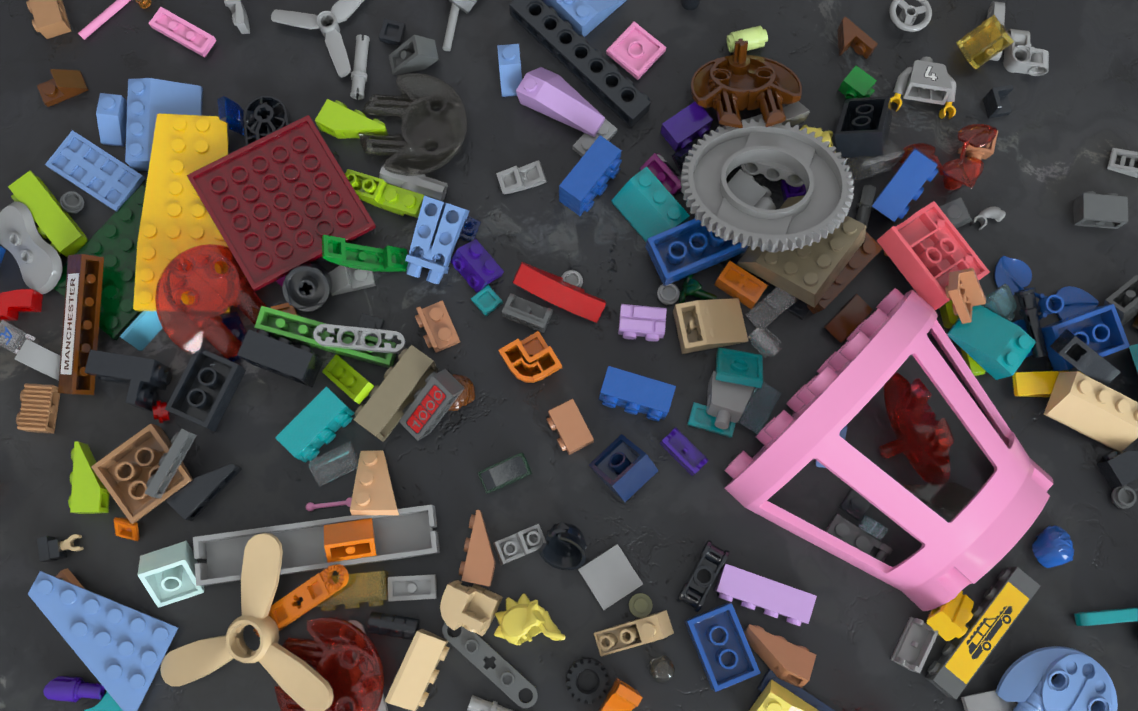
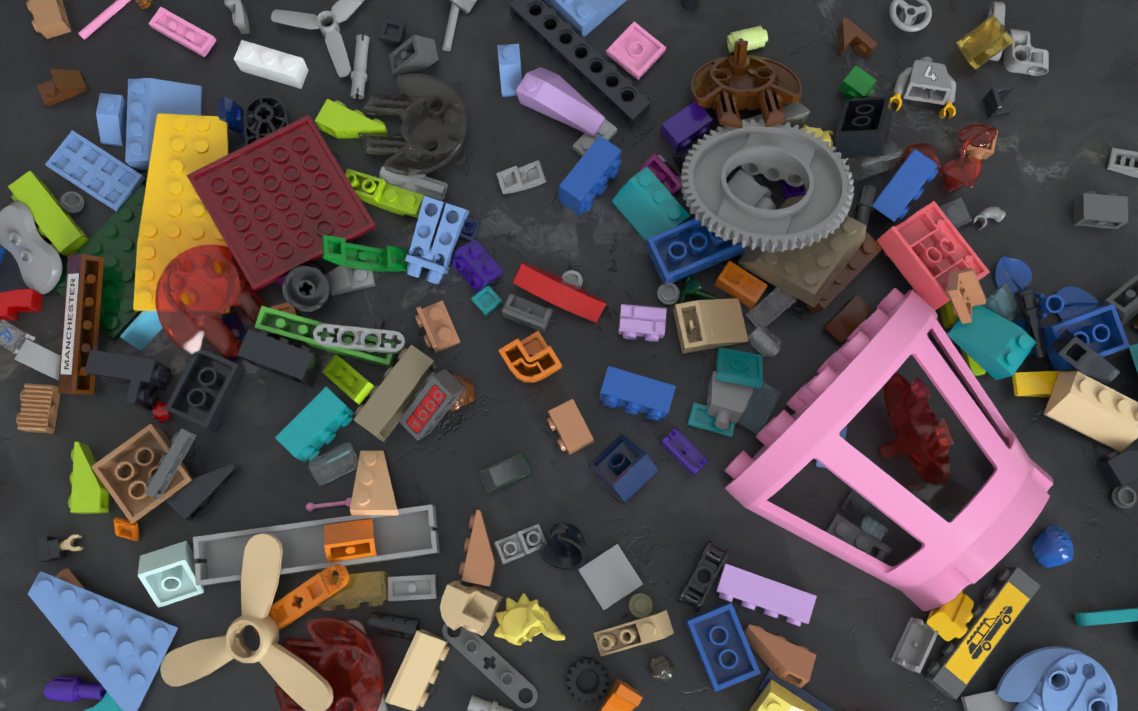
none -> white brick [234,40,309,89]

